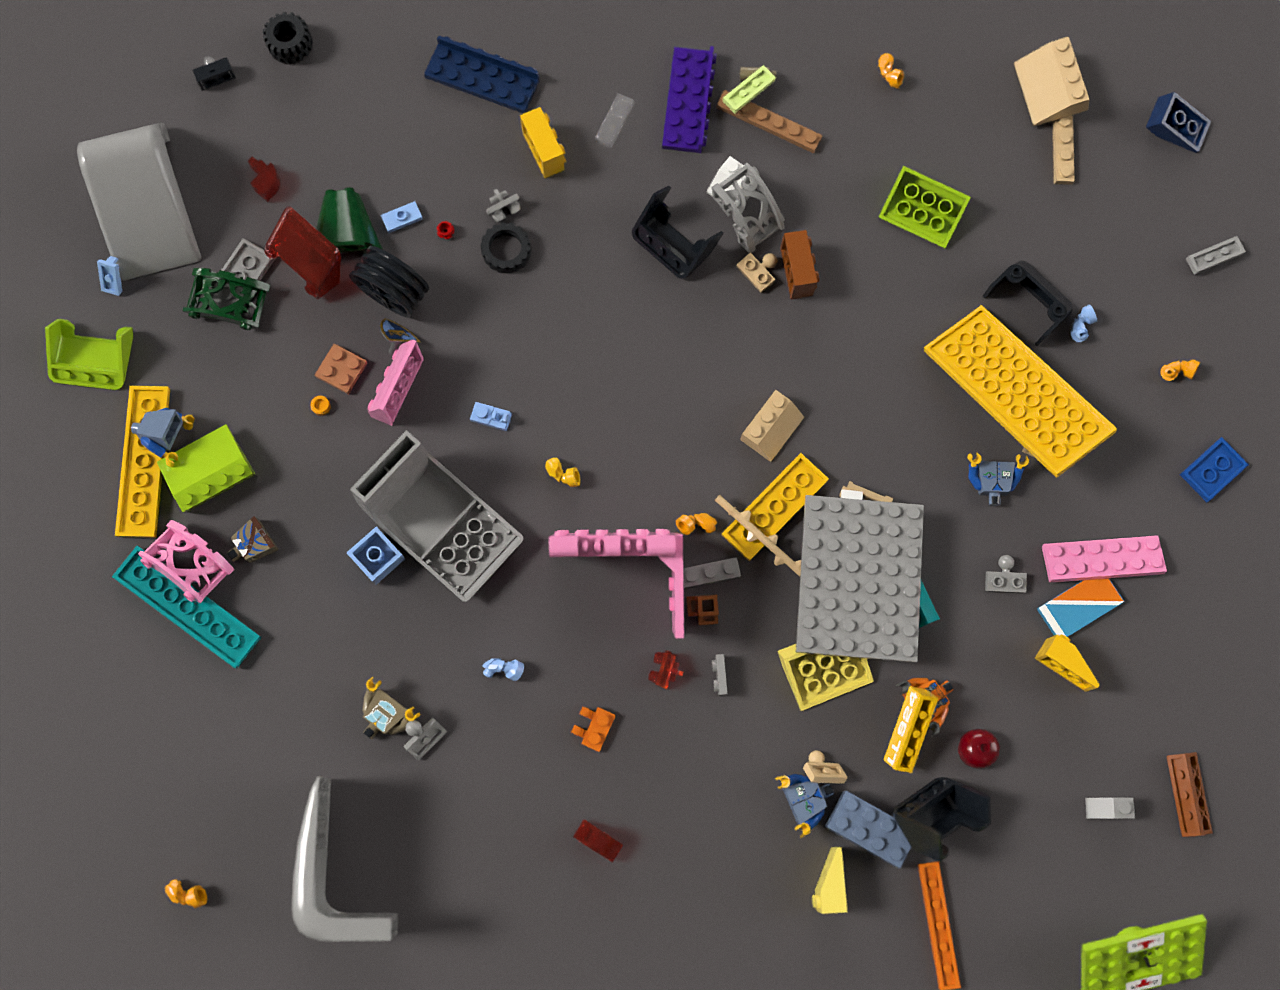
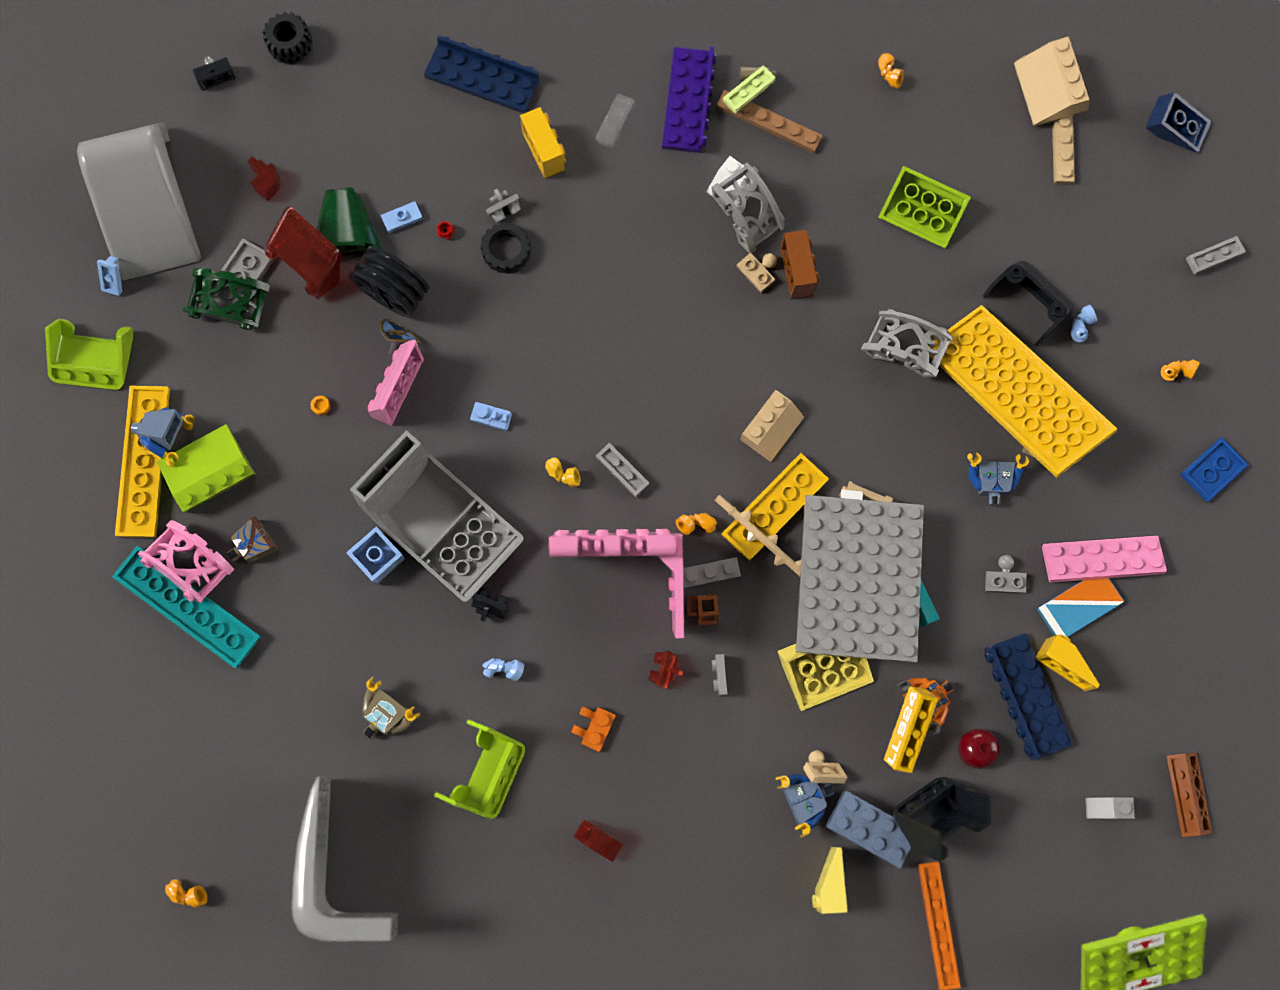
nougat plate [315,344,368,395] -> none
light grey plate [404,717,447,761] -> none
black windscreen [632,186,724,279] -> none
none -> lime windscreen [434,720,525,819]
none -> black hips [471,587,508,622]
none -> light grey plate [596,443,649,498]
none -> light grey fence [861,309,953,377]
none -> dark blue bracket [984,633,1073,760]

